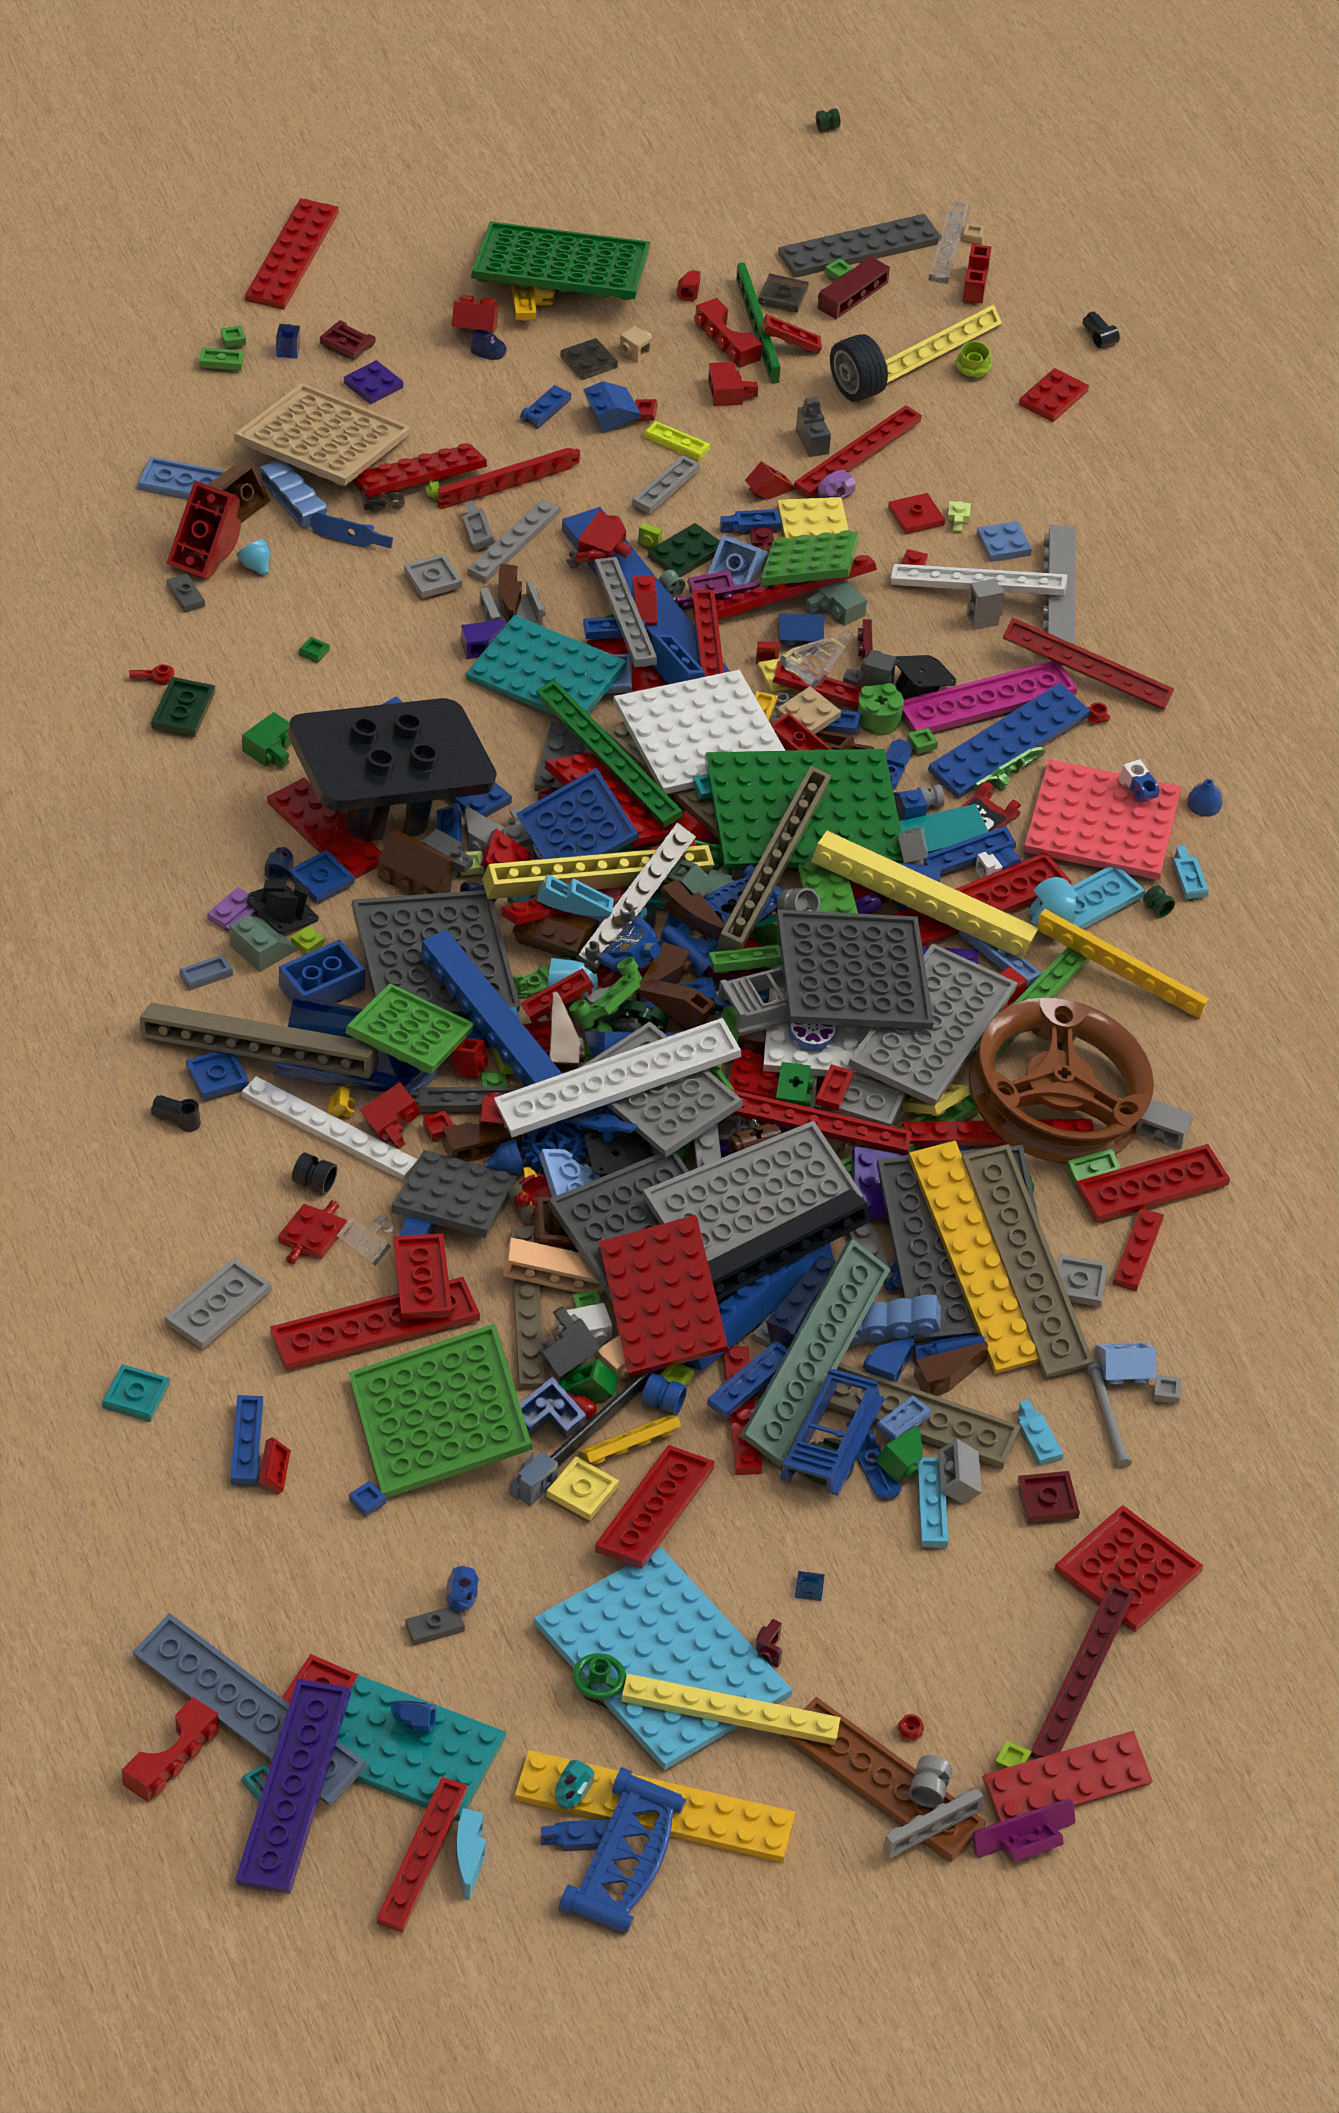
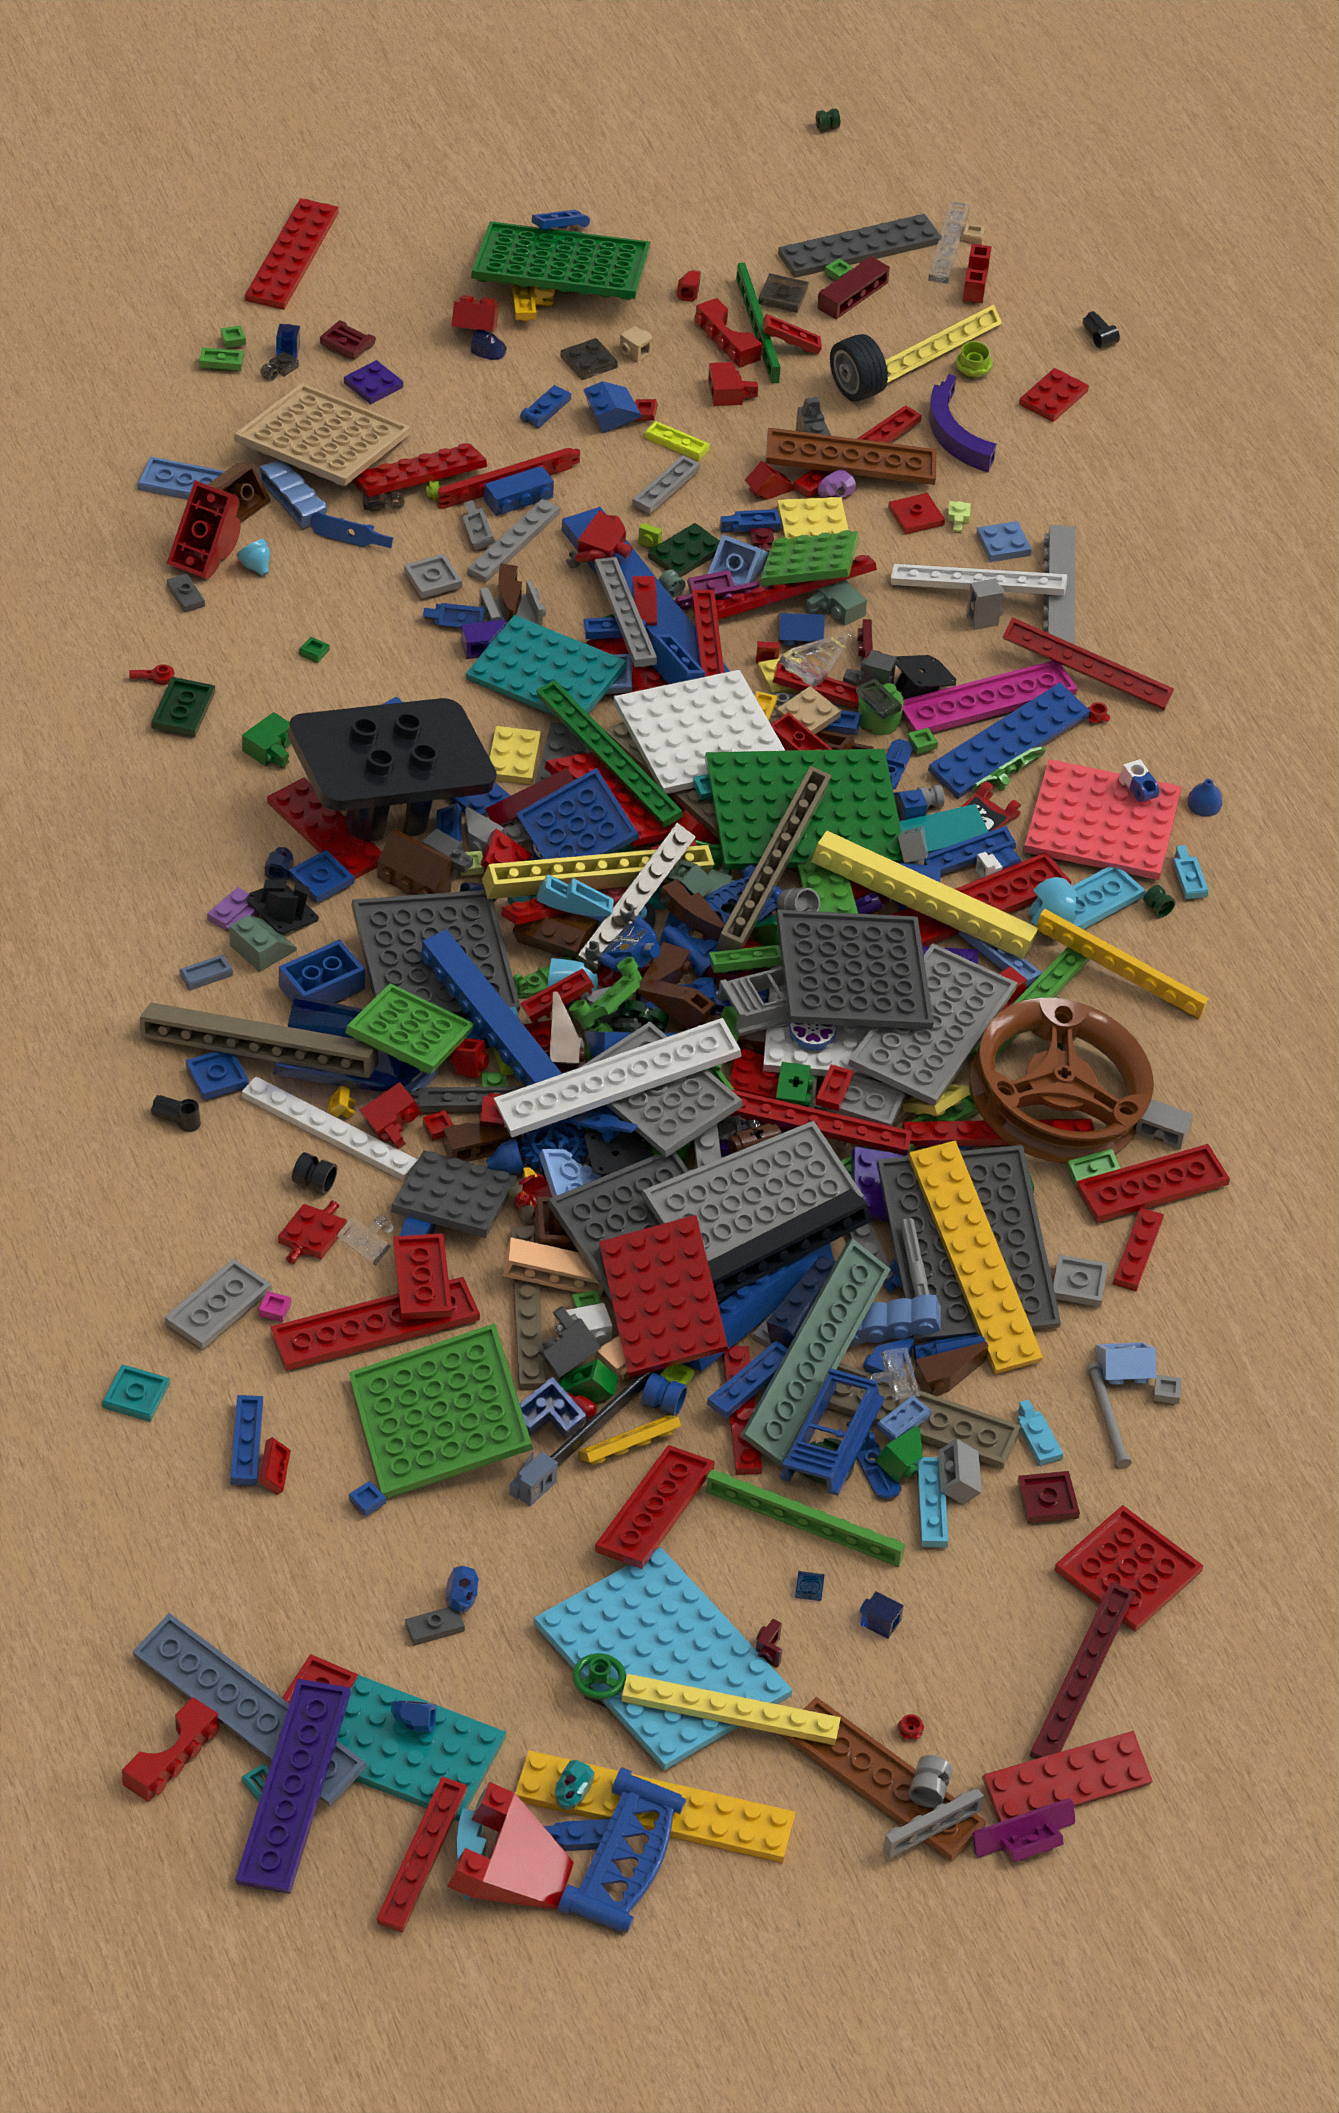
lime plate [291,925,325,955] -> none
light yellow plate [546,1457,619,1521] -> none
red plate [901,549,928,566] -> none
dark tan plate [962,1144,1094,1378] -> none
lime plate [995,1740,1031,1769] -> none
none -> dark pink plate [259,1291,291,1323]
none -> clear smoke plate [260,351,299,380]
none -> blue hinge [423,603,486,628]
none -> wedge [447,1782,574,1910]
none -> blue brick [484,466,554,516]
none -> dark red tile [485,768,574,827]
none -> light yellow plate [490,726,541,785]
none -> blue plate [532,210,590,231]
none -> bright green plate [706,1470,905,1567]
none -> dark orange plate [766,427,937,485]
none -> clear smoke plate [856,678,902,719]
none -> clear blue brick [860,1591,904,1639]
none -> clear plate [862,1347,920,1402]
none -> light grey axle [900,1218,929,1297]
none -> dark purple arch [929,374,997,472]

